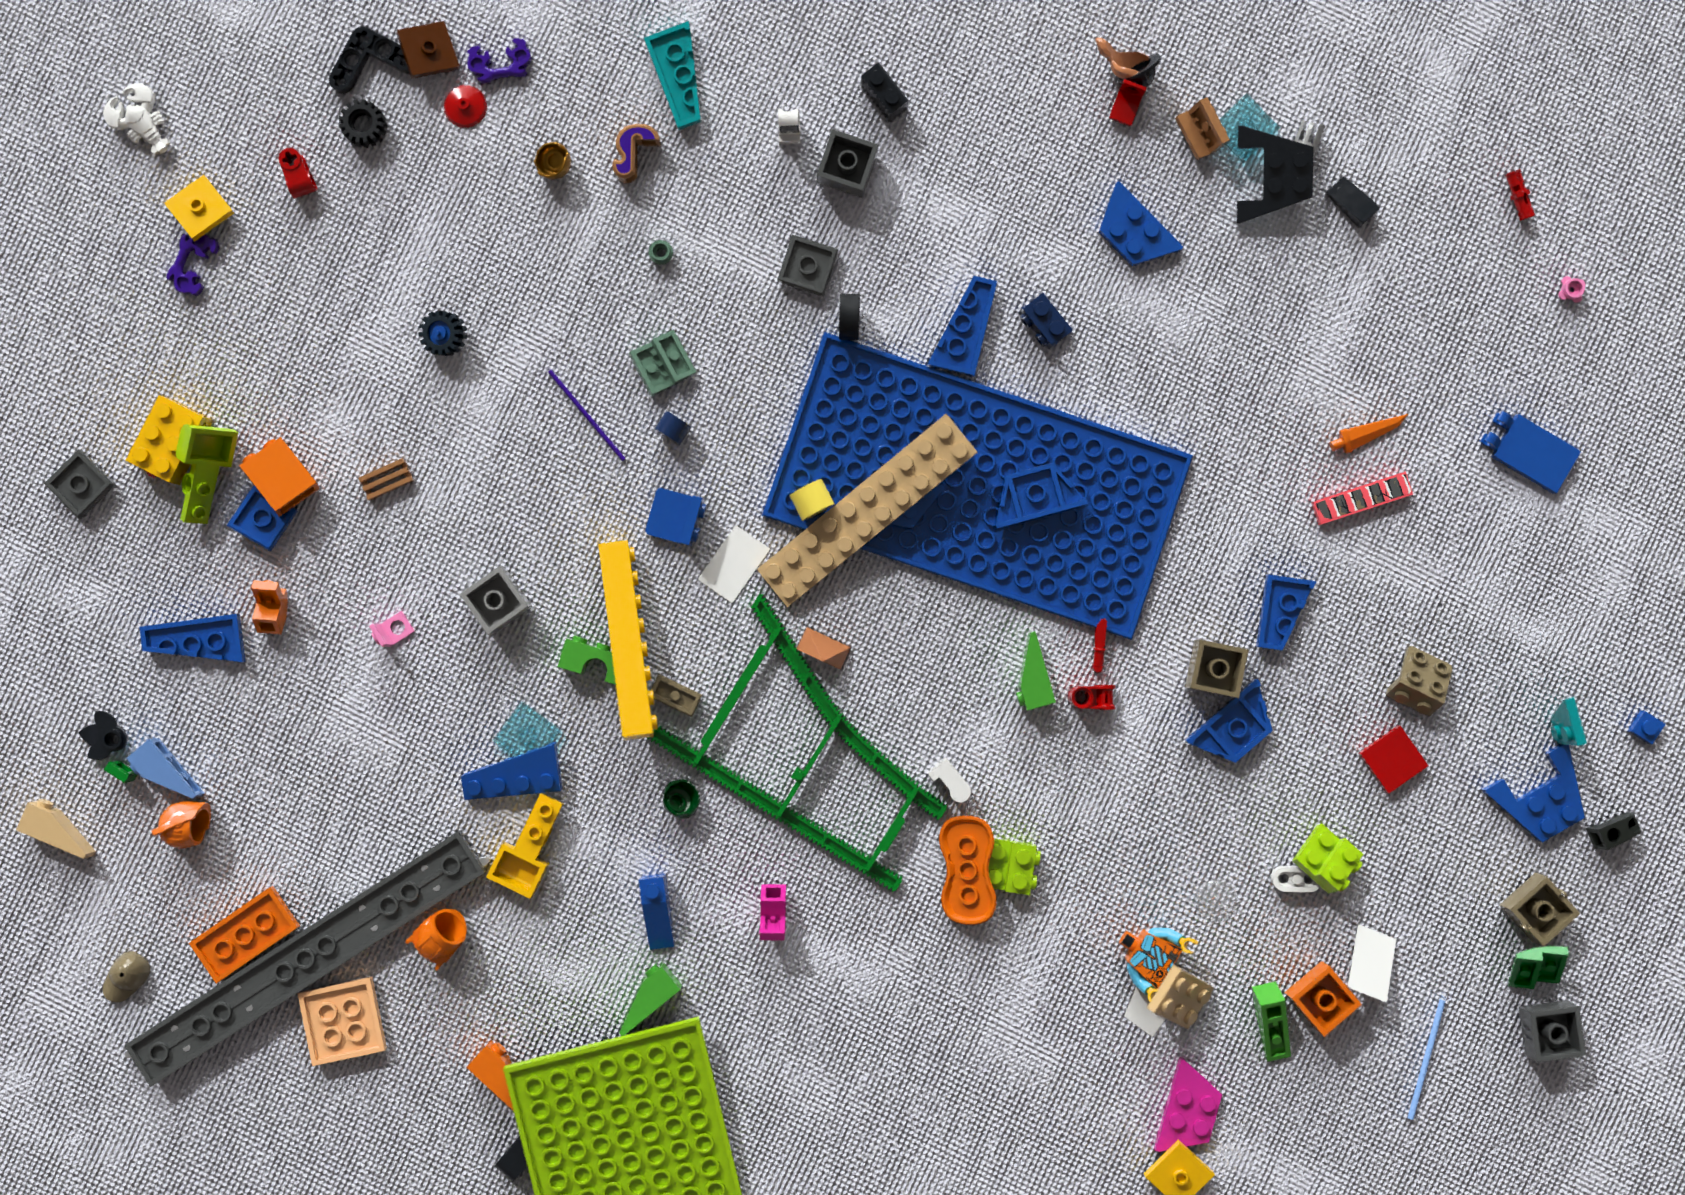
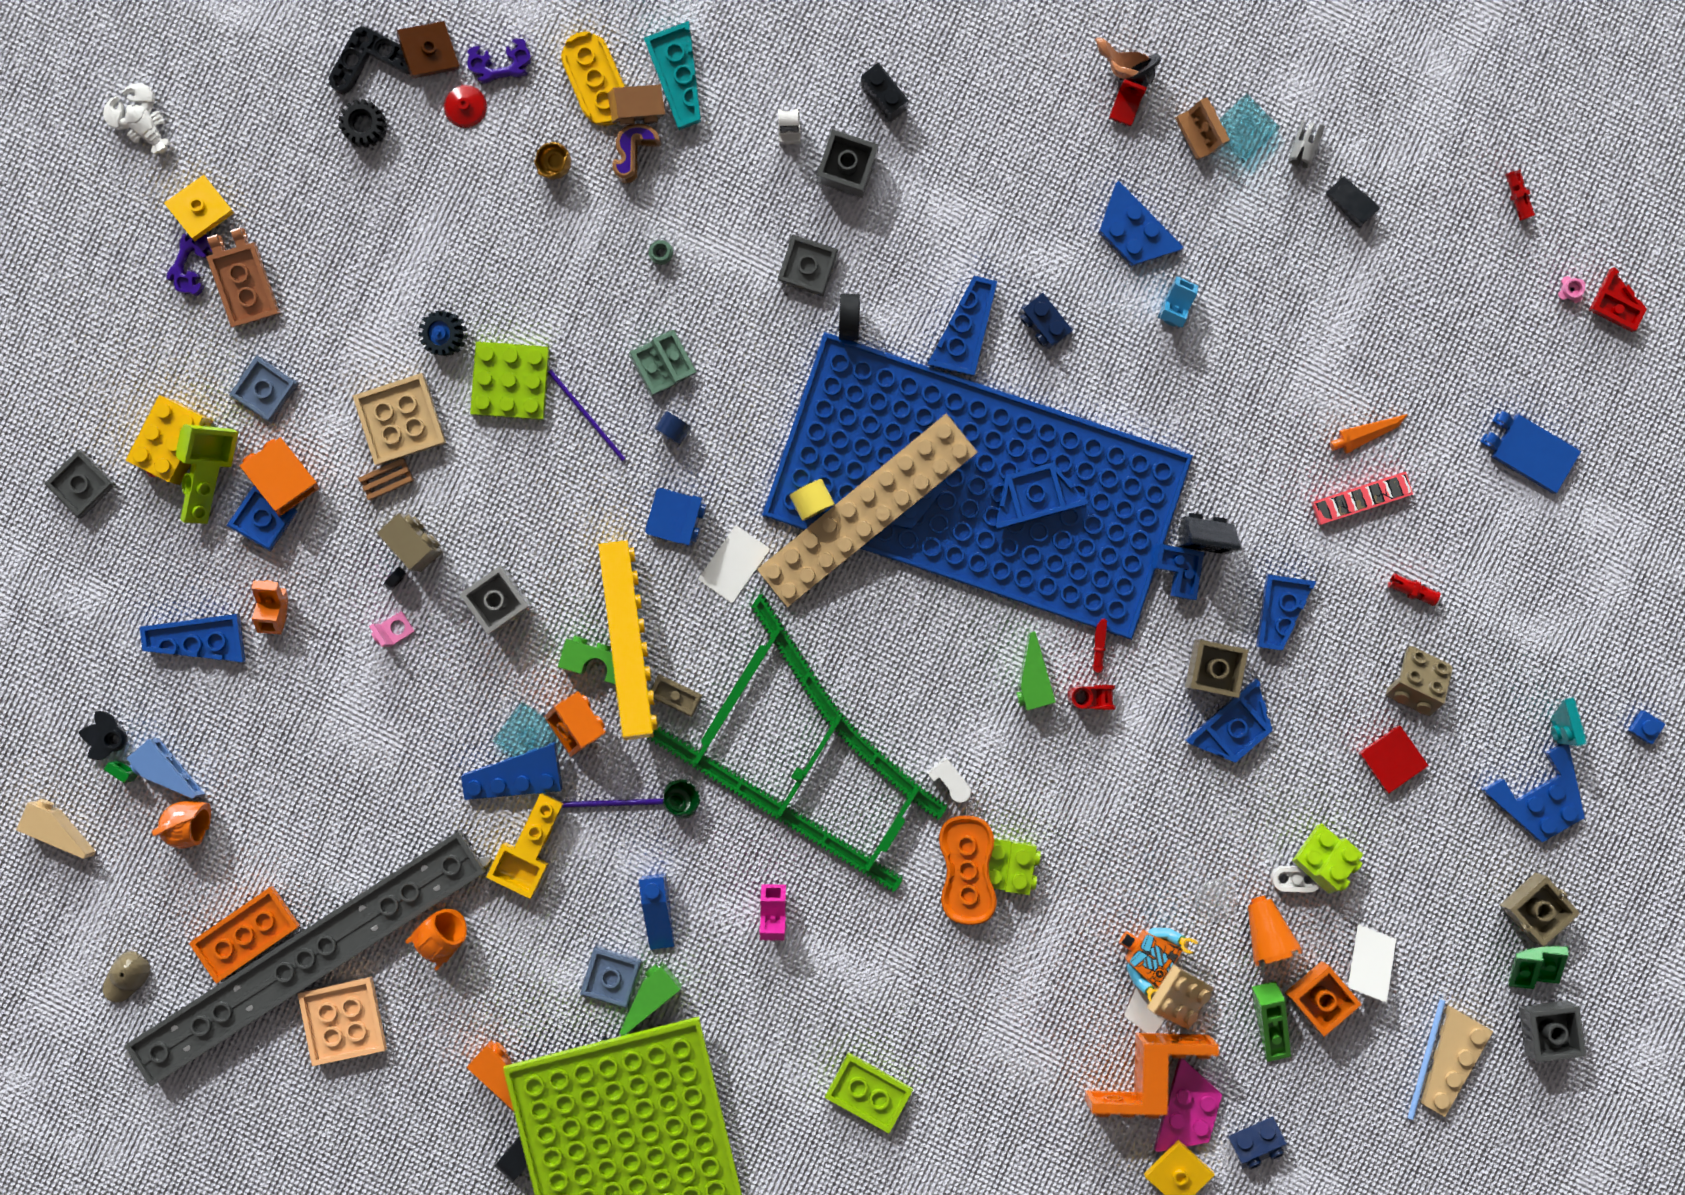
red piece [278,148,318,199] -> none
nougat slope [796,627,851,670] -> none
black wing [1237,126,1314,224] -> none
pearl dark grey leg [1586,812,1642,850] -> none
none -> nougat tile [206,228,280,327]
none -> sand blue tile [229,355,299,423]
none -> tan plate [353,373,446,466]
none -> dark tan brick [377,513,443,572]
none -> black tile [383,566,406,590]
none -> lime plate [470,341,550,420]
none -> orange brick [544,691,606,757]
none -> yellow tile [561,31,625,126]
none -> dark purple axle [562,798,663,808]
none -> sand blue tile [580,946,642,1009]
none -> medium nougat brick [608,84,665,126]
none -> lime plate [824,1052,913,1133]
none -> orange bracket [1085,1033,1219,1119]
none -> blue plate [1152,544,1204,600]
none -> dark azure brick [1158,276,1199,328]
none -> black slope [1176,513,1242,555]
none -> dark blue bracket [1228,1116,1287,1170]
none -> orange cone [1248,895,1303,967]
none -> red pin [1388,573,1441,606]
none -> tan wing [1421,1005,1493,1117]
none -> red wing [1589,267,1647,332]

